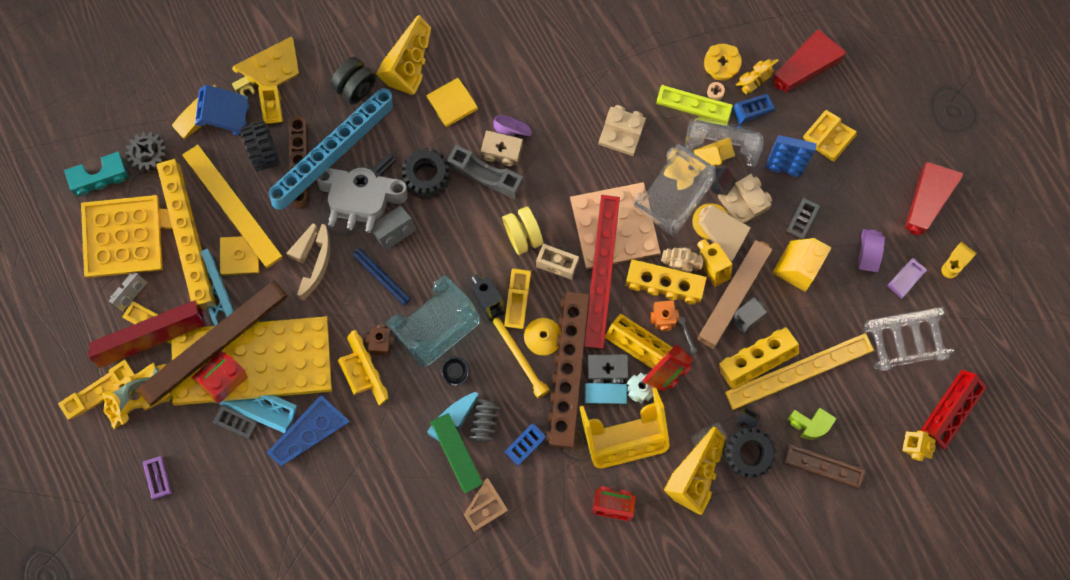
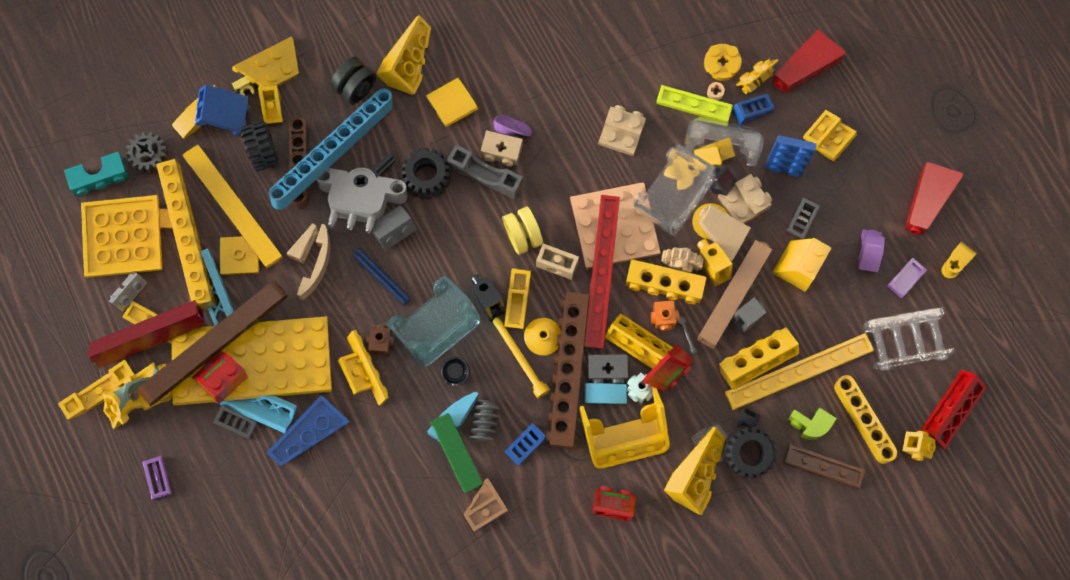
none -> yellow beam [834,375,897,464]

